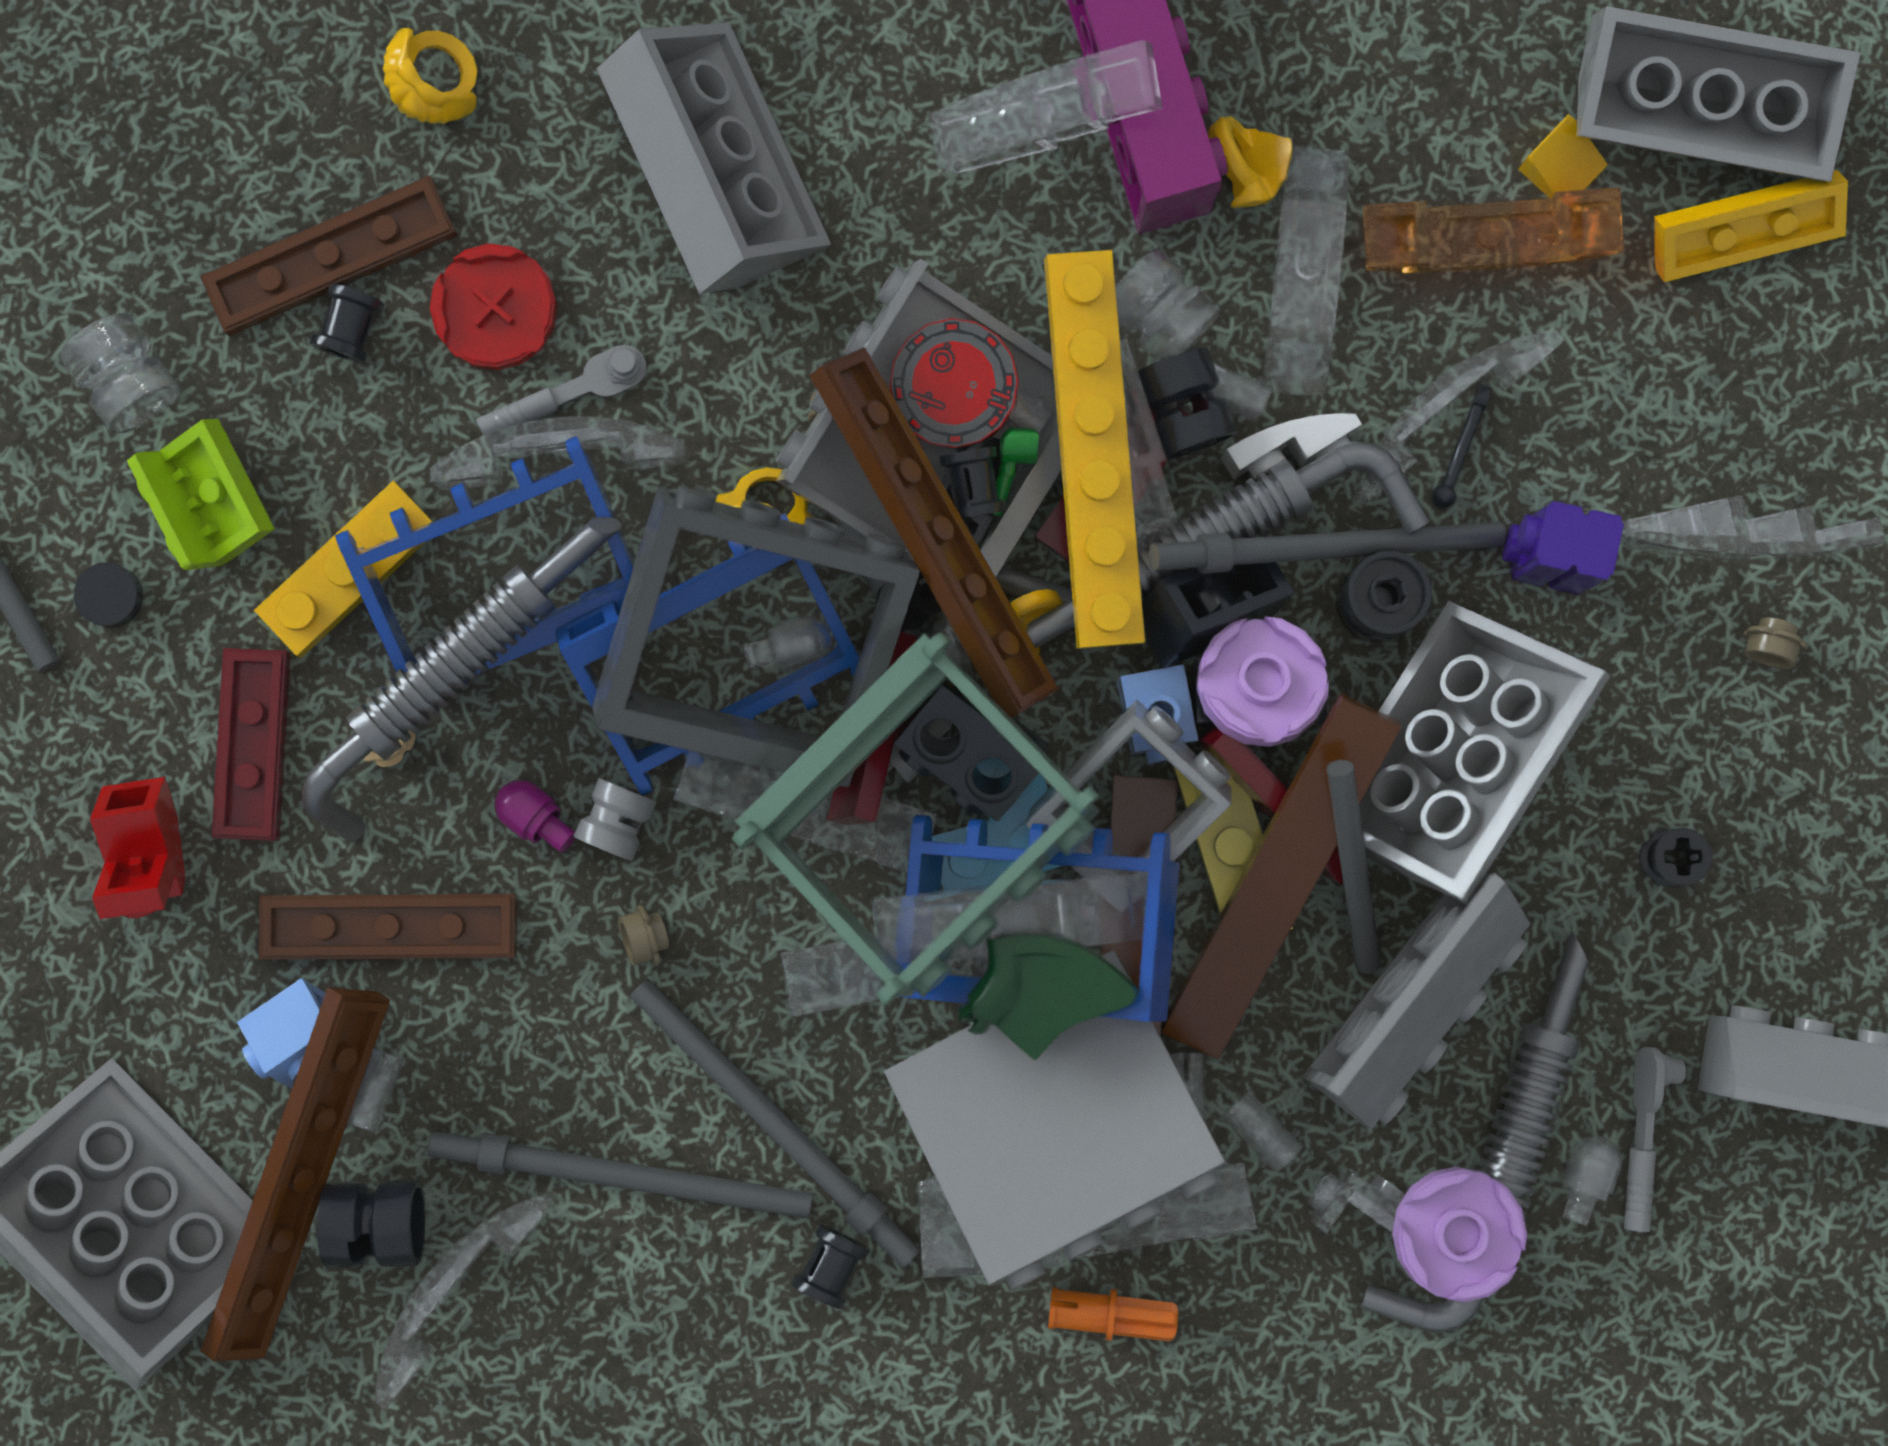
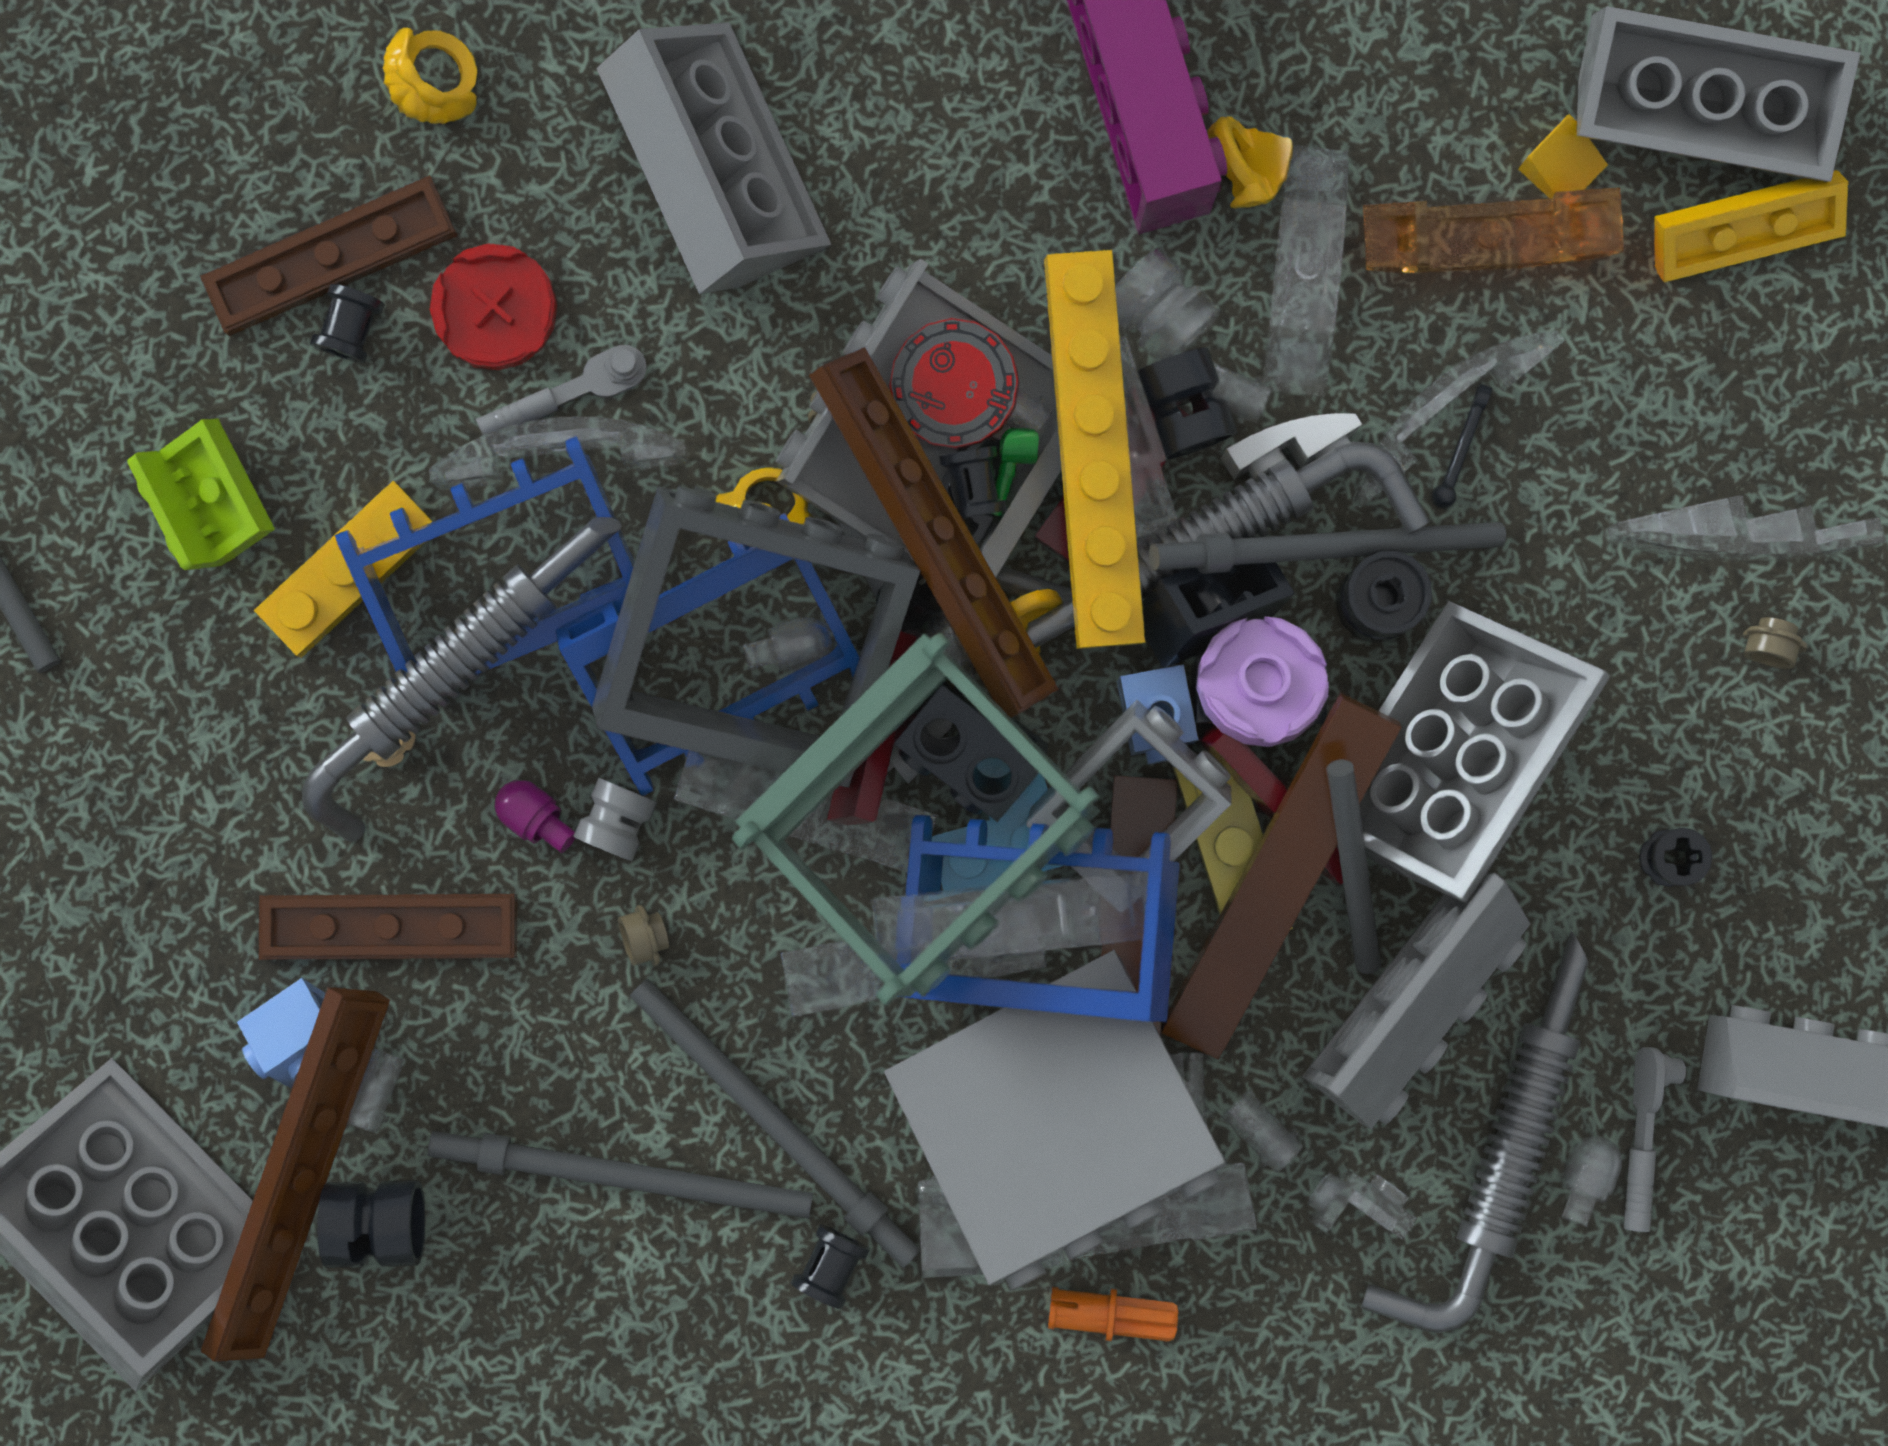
clear wheel [60,313,181,434] -> none
black tile [74,562,143,628] -> none
red brick [90,777,185,920] -> none
dark red tile [211,648,291,841] -> none
clear slope [374,1190,560,1410] -> none
clear slope [928,39,1163,176] -> none
dark green arm [957,931,1139,1061] -> none
lavender tile [1392,1167,1527,1302] -> none
dark purple brick [1503,501,1624,595] -> none

